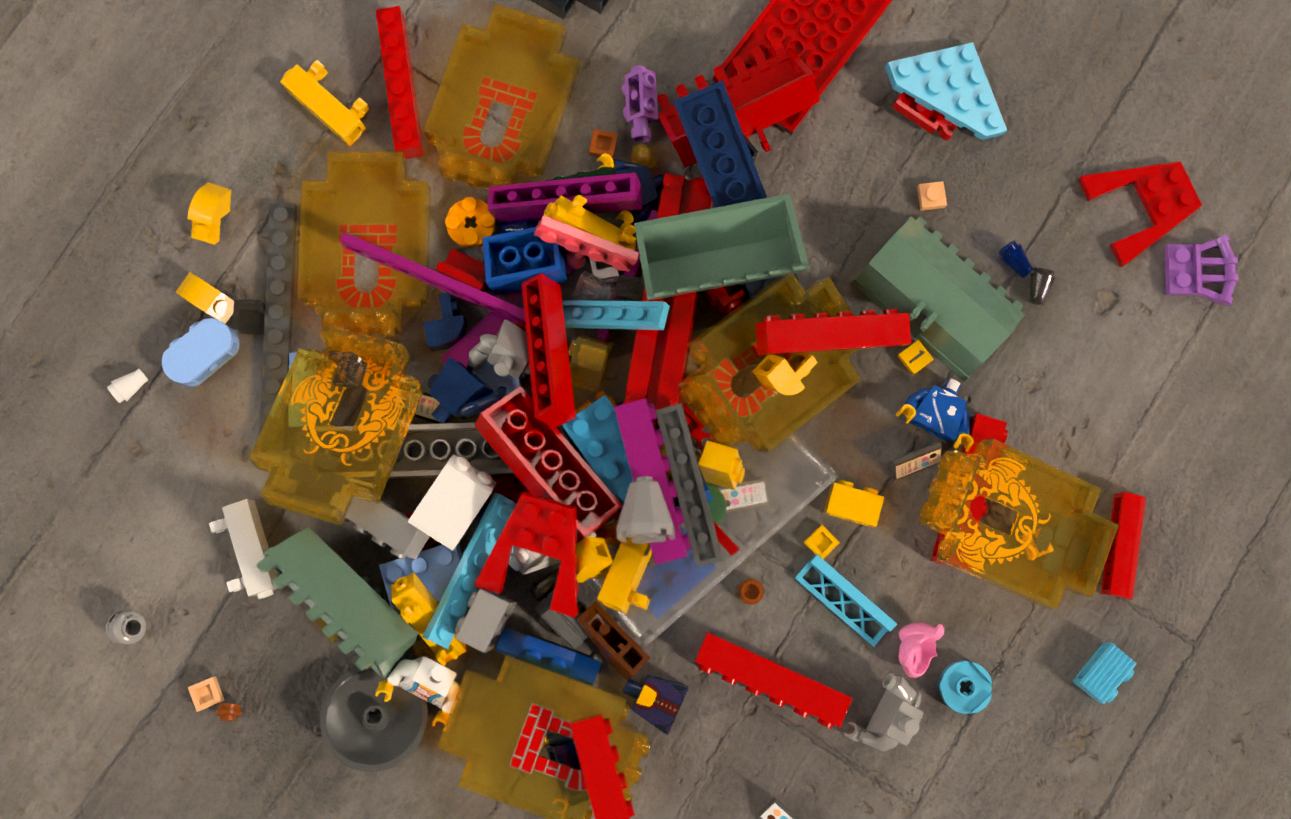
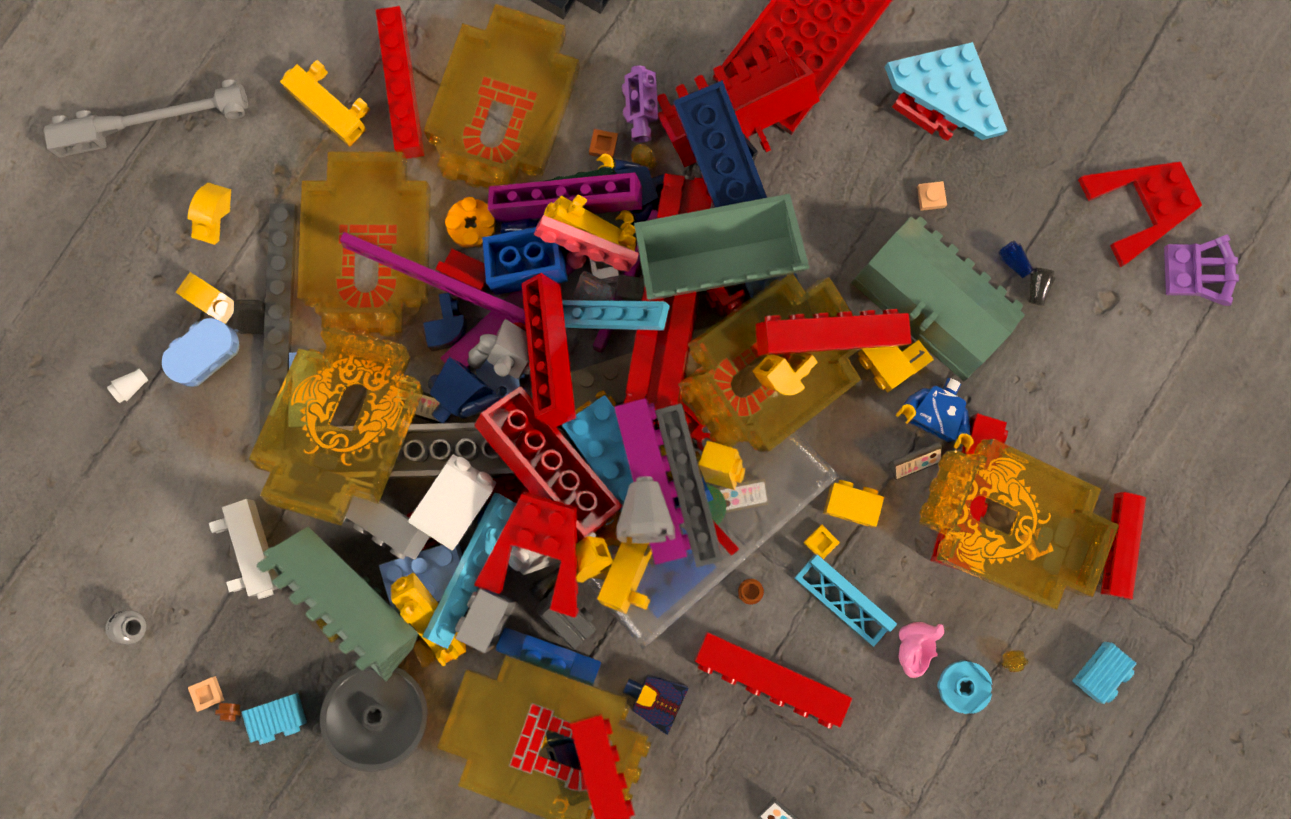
clear smoke panel [328,351,367,387] -> none
white torso [375,656,462,731] -> none
clear yellow brick [568,334,614,393] -> none
reddish brown slope [576,601,651,680] -> none
light grey torso [844,673,923,751] -> none
none -> light grey bar [44,80,248,158]
none -> medium azure brick [242,693,307,745]
none -> yellow brick [858,346,917,393]
none -> clear yellow plate [1002,650,1029,672]

